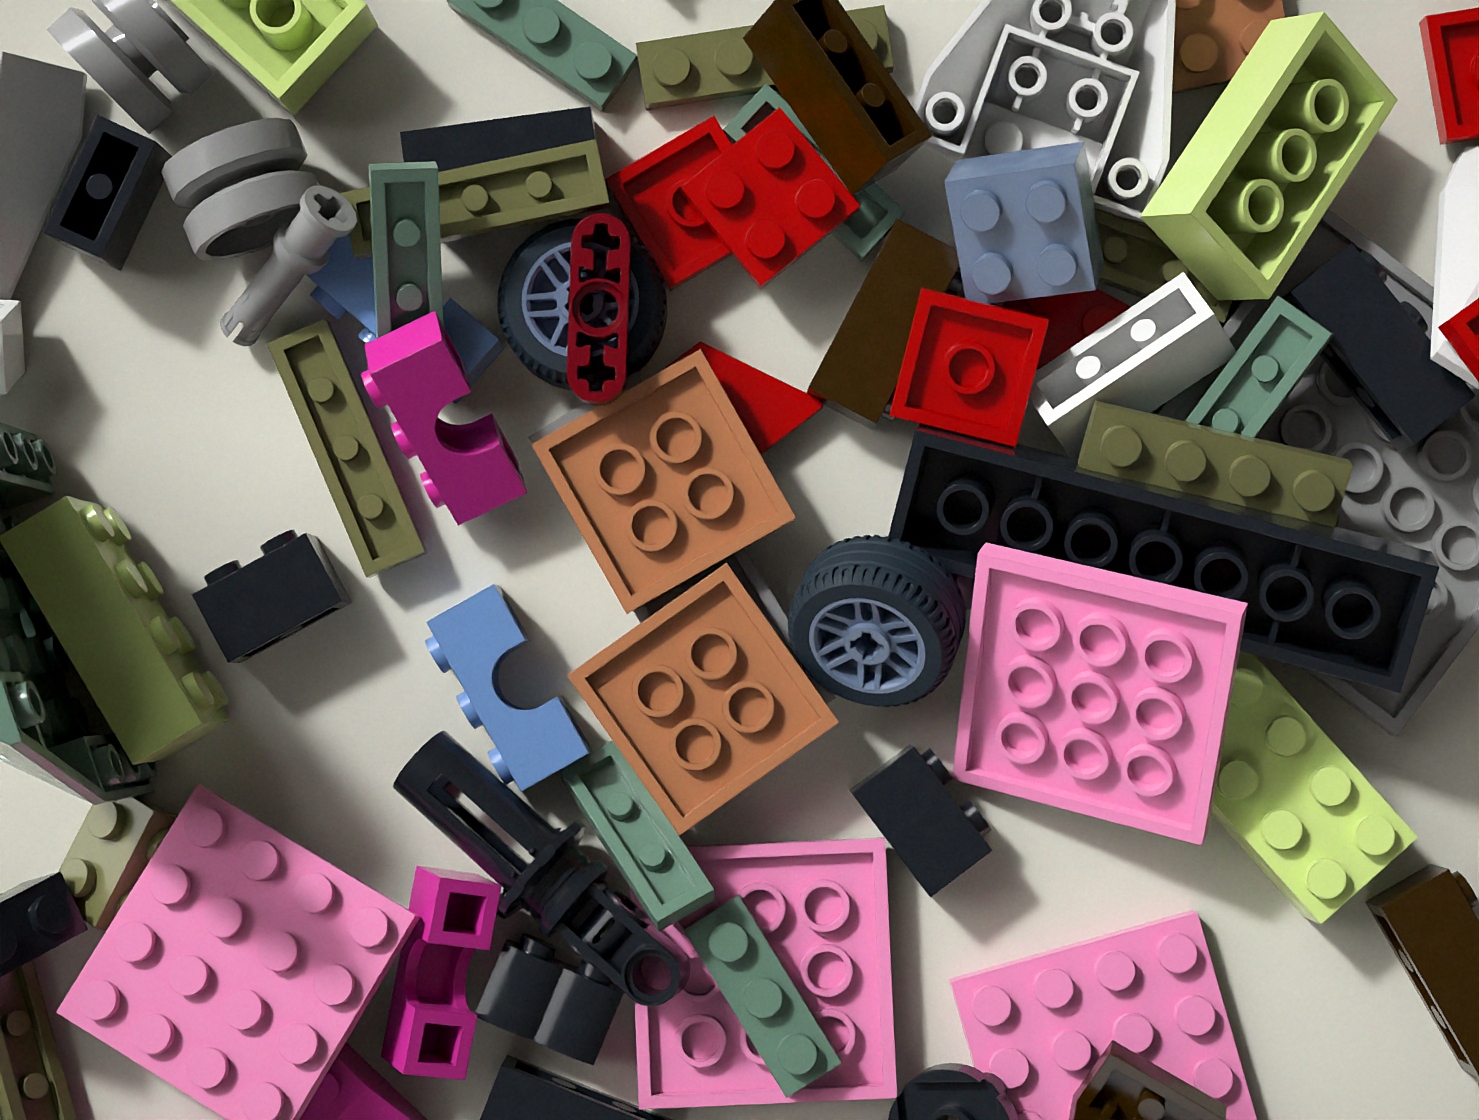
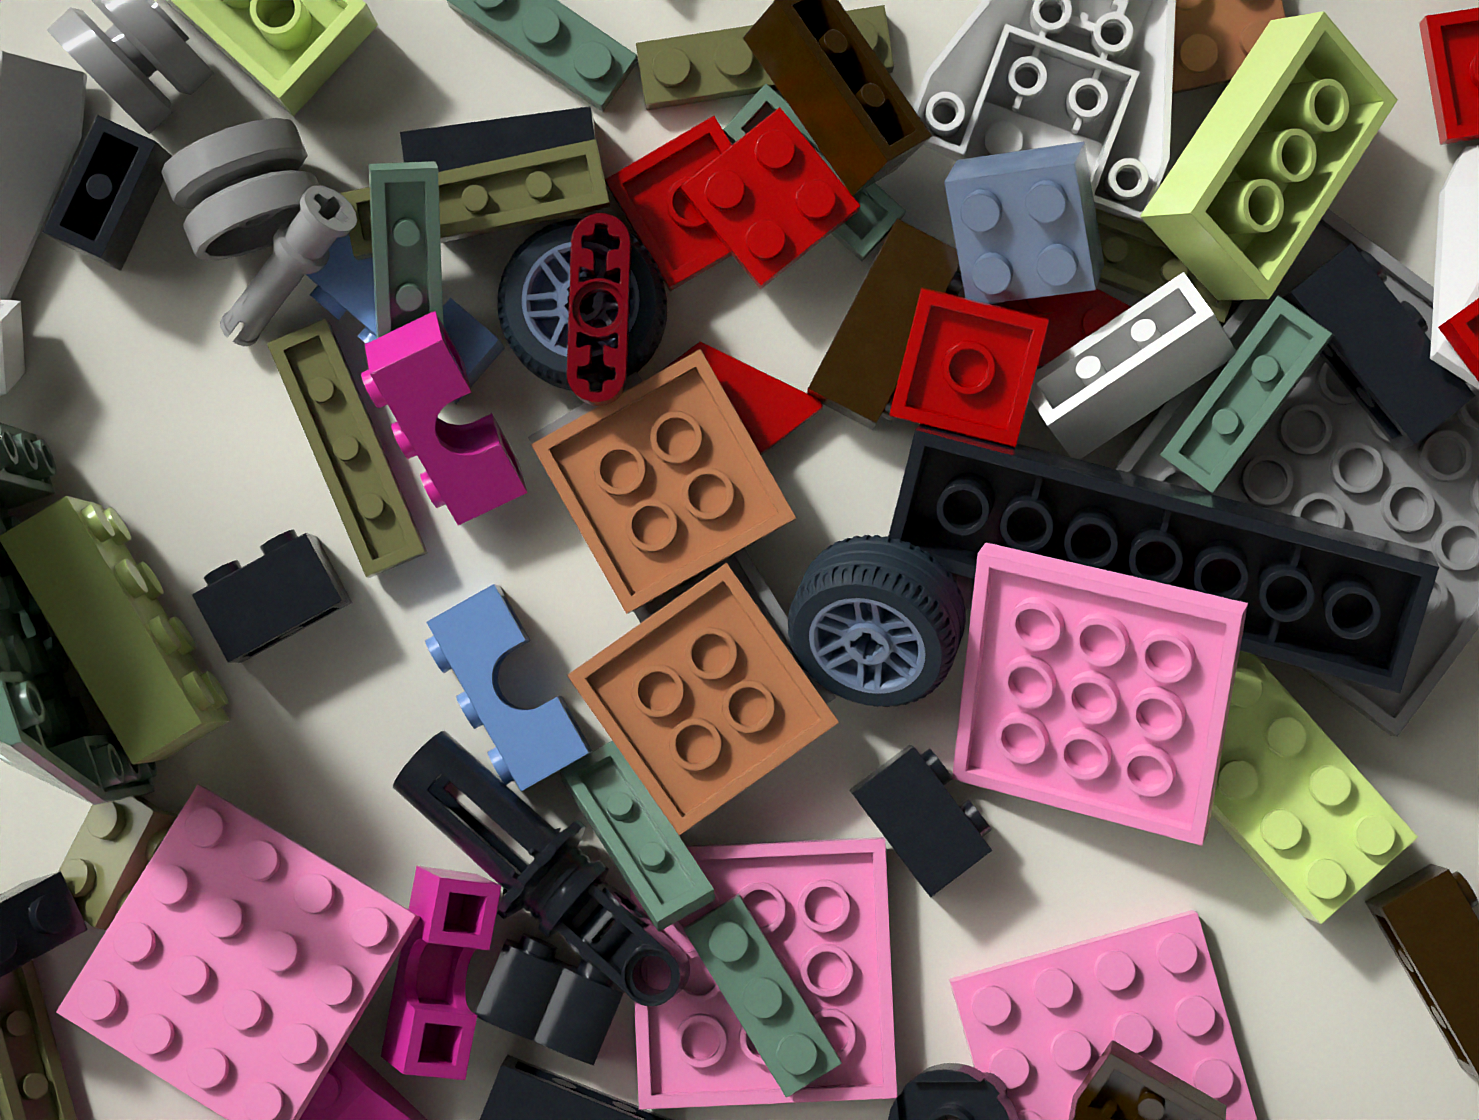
olive plate [1078,400,1354,528] -> none

